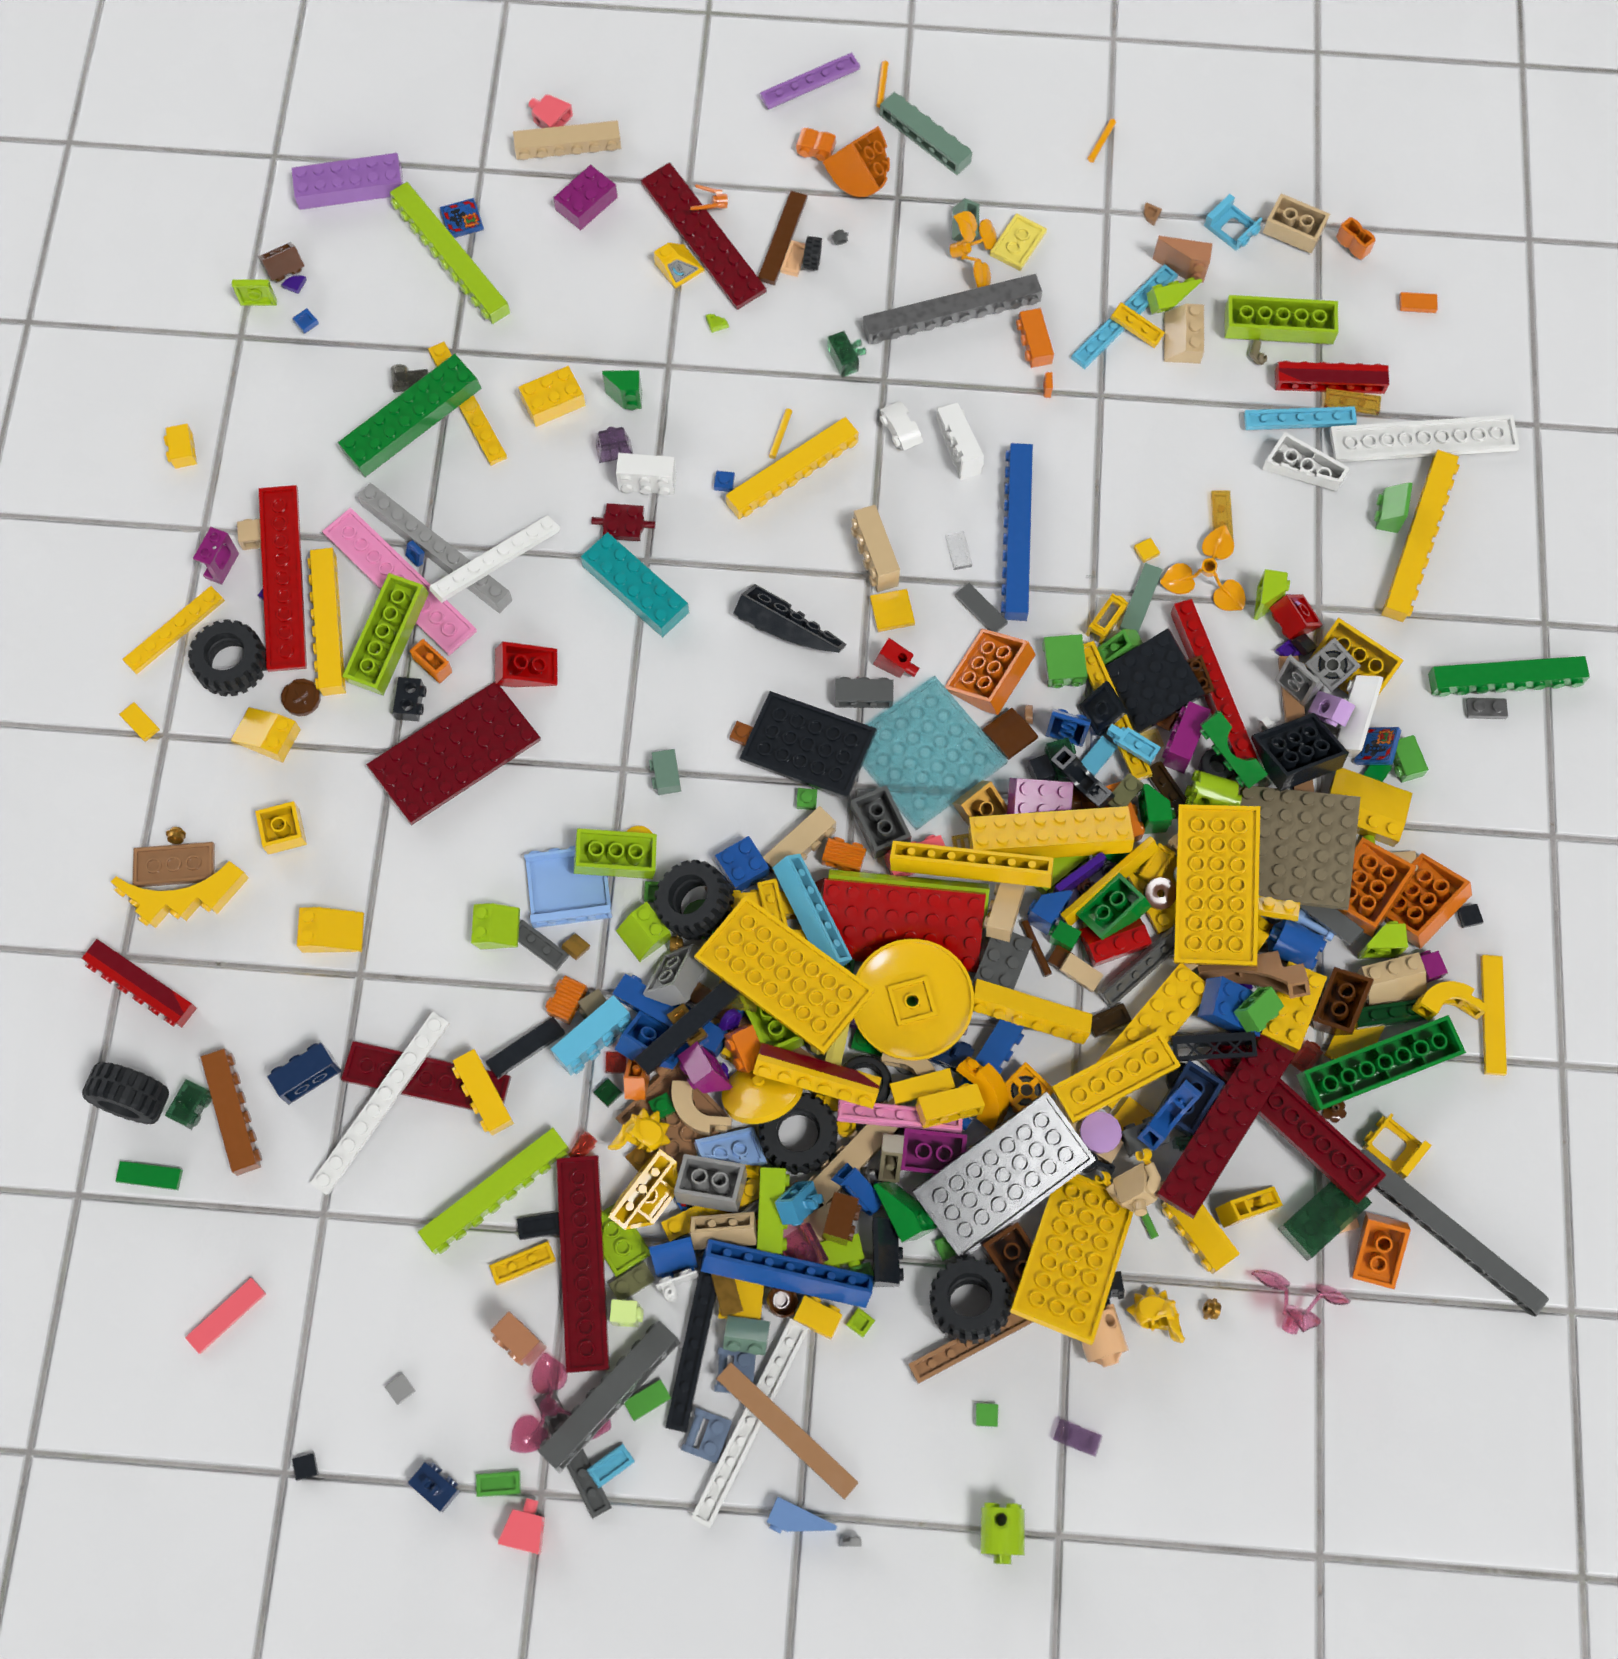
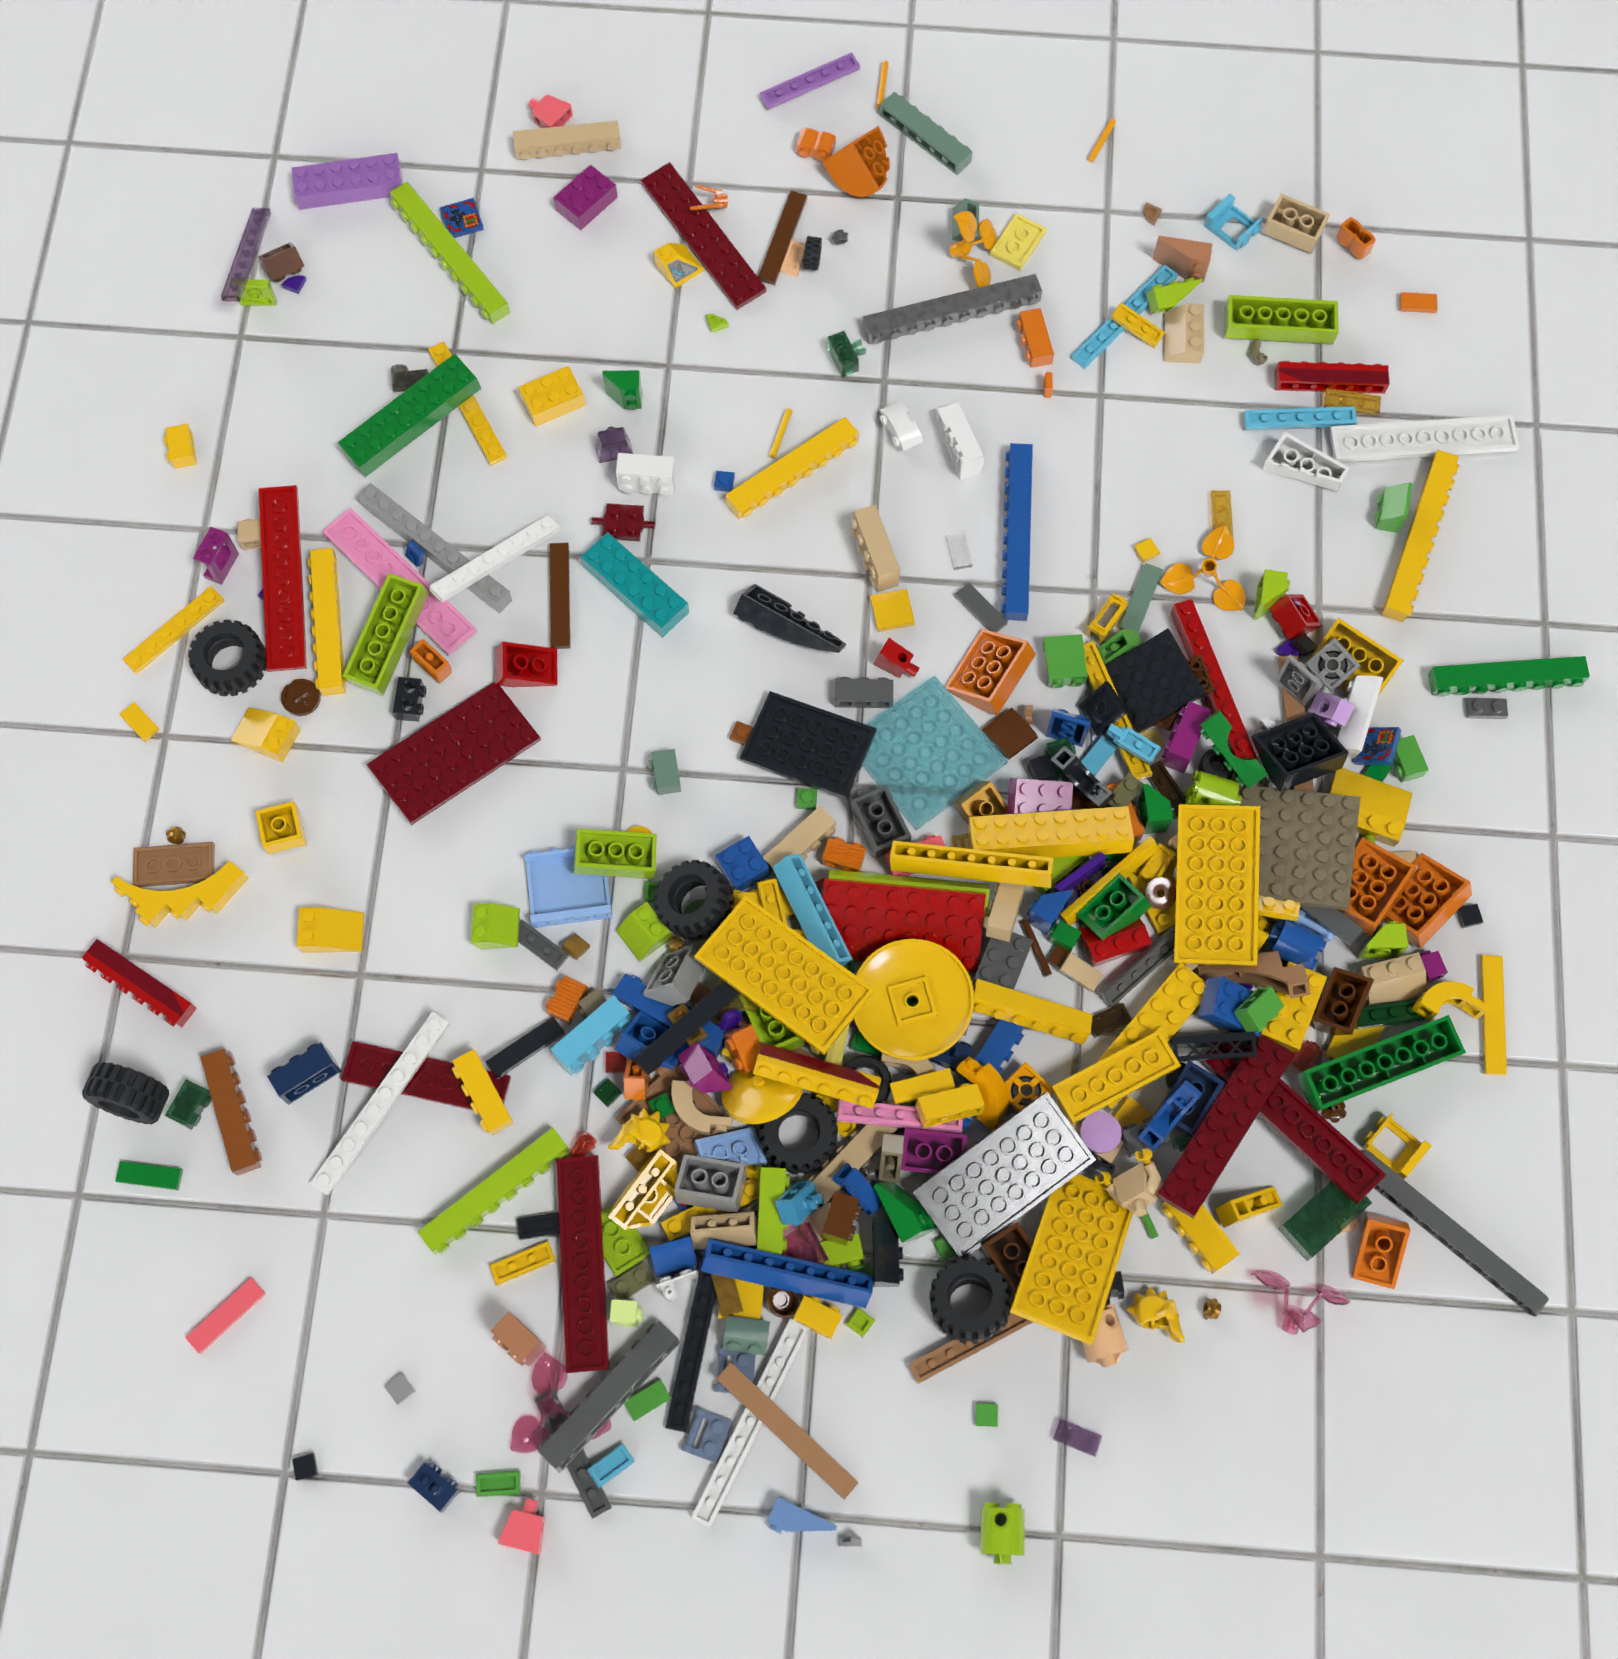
blue plate [292,308,319,334] -> none
none -> clear purple tile [221,208,271,302]
none -> reddish brown tile [550,543,571,649]

